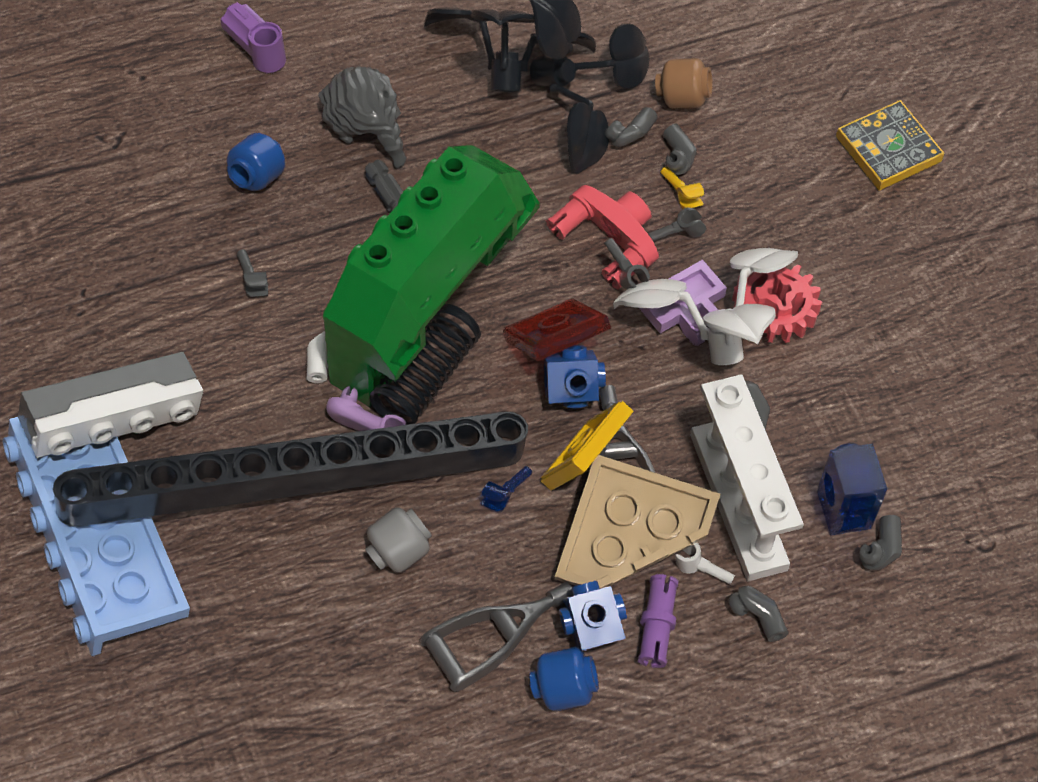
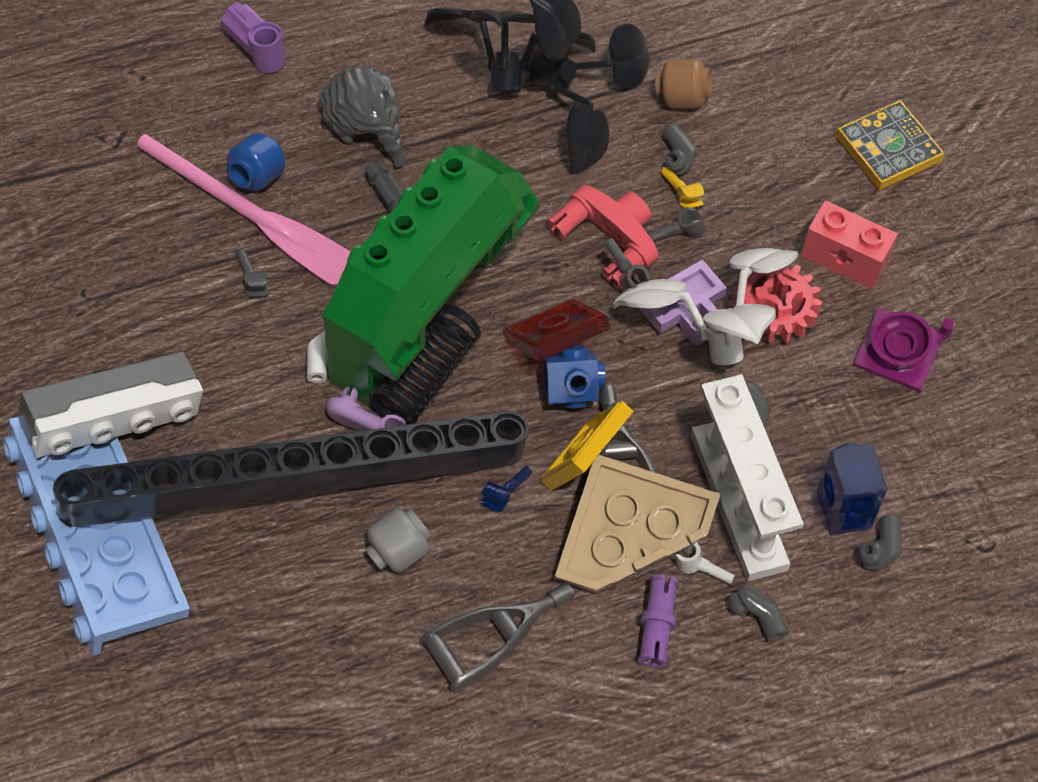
blue head [530,647,599,711] -> none
brick [559,580,627,651] -> none
dark grey arm [605,107,657,147] -> none
none -> bright pink piece [137,134,350,287]
none -> coral brick [801,200,898,289]
none -> magenta hat [853,307,954,392]

